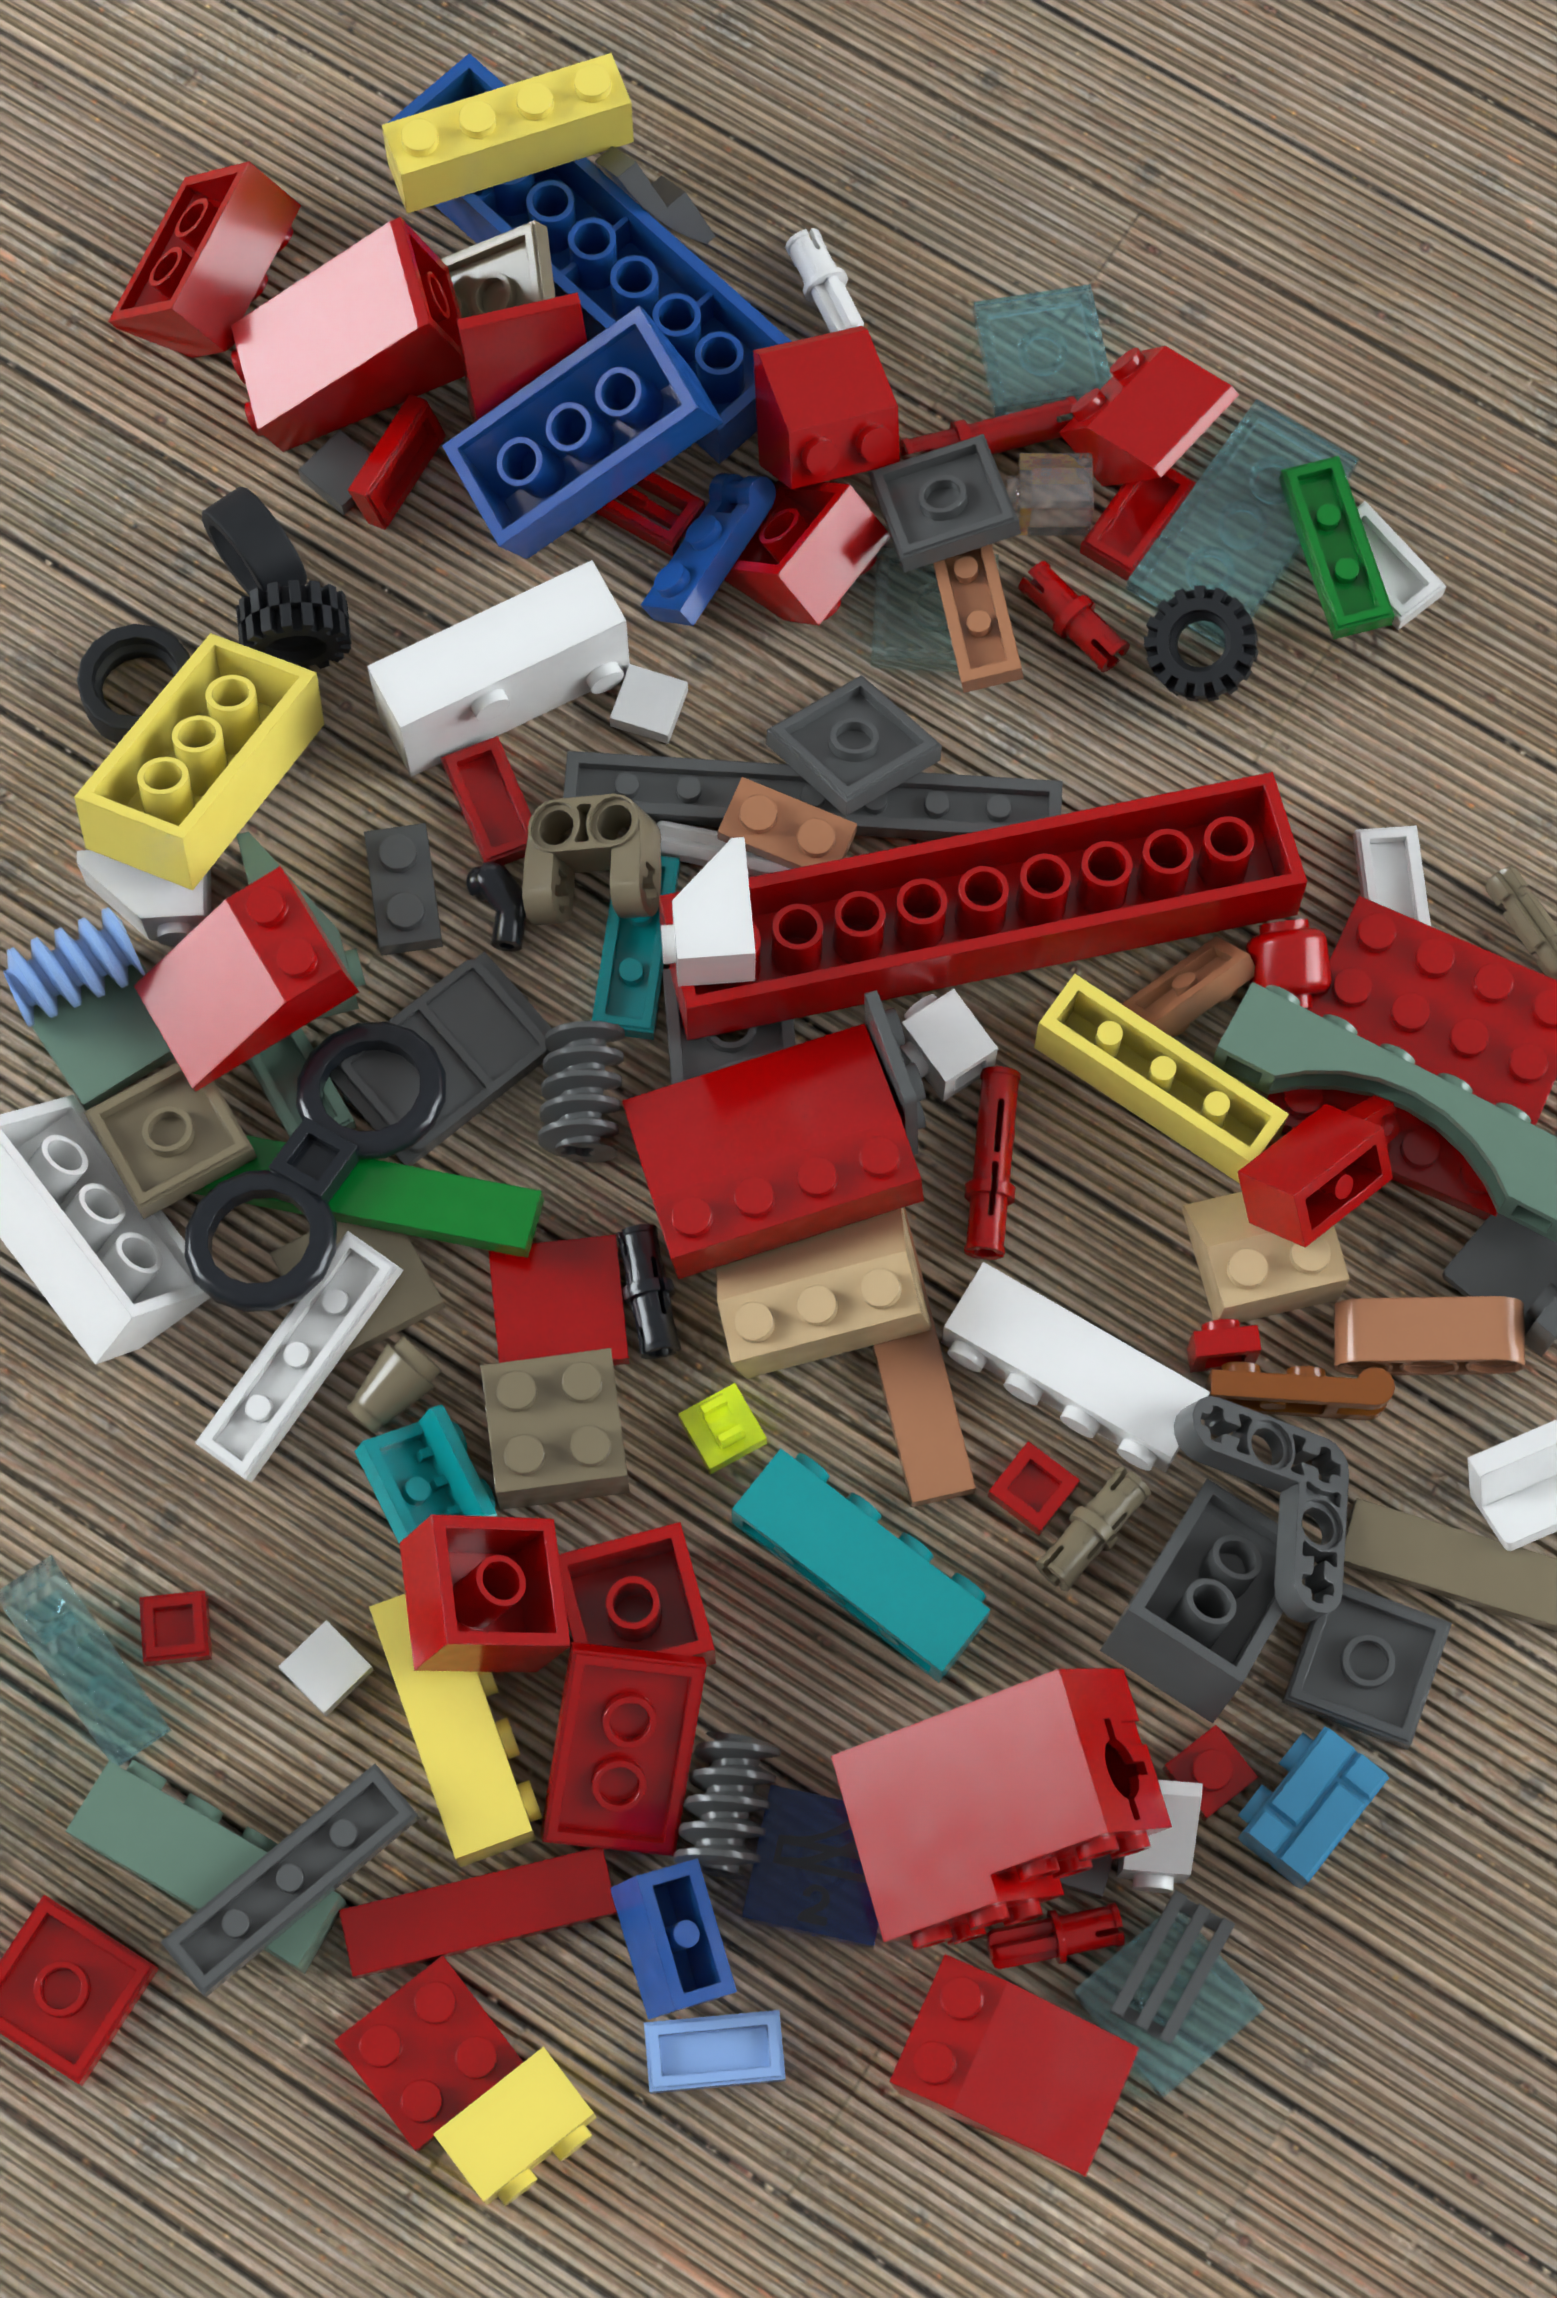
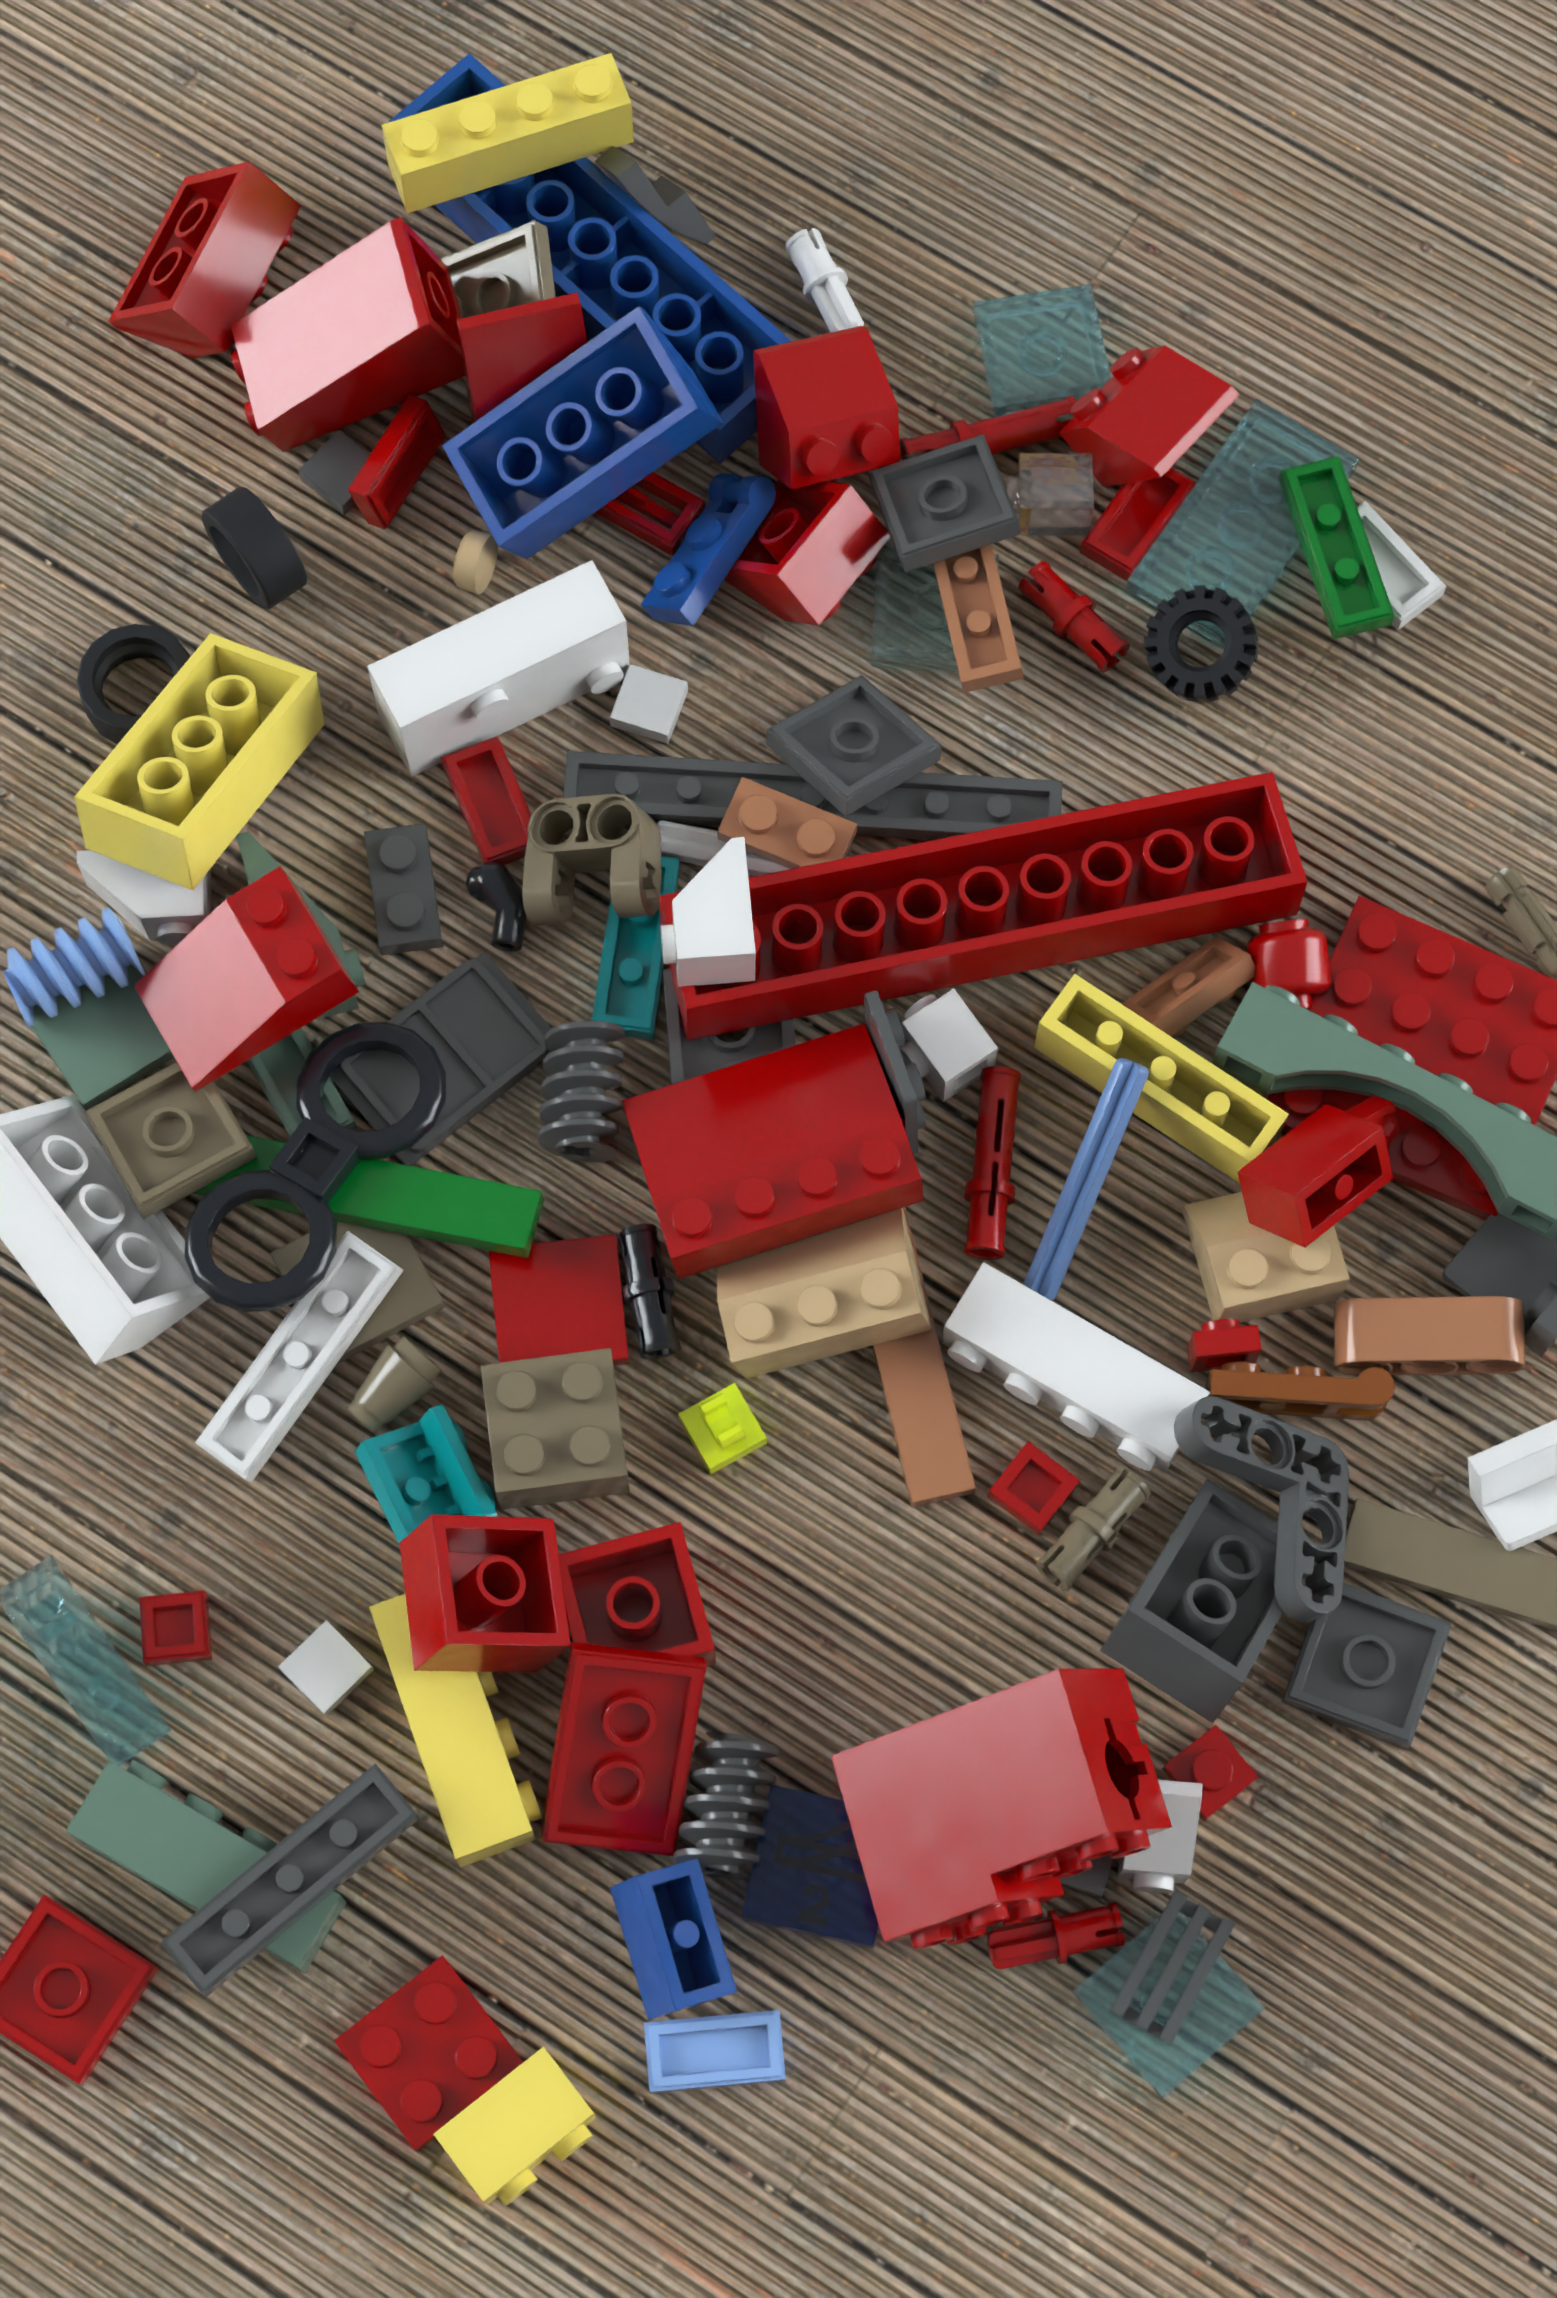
black tyre [236,580,352,670] -> none
red tile [339,1848,618,1979] -> none
teal brick [732,1448,991,1683] -> none
red slope [889,1954,1140,2177] -> none
dark azure brick [1238,1727,1390,1889] -> none
white tile [1353,825,1431,926] -> none
none -> tan tile [453,529,498,594]
none -> medium blue axle [1023,1058,1149,1301]

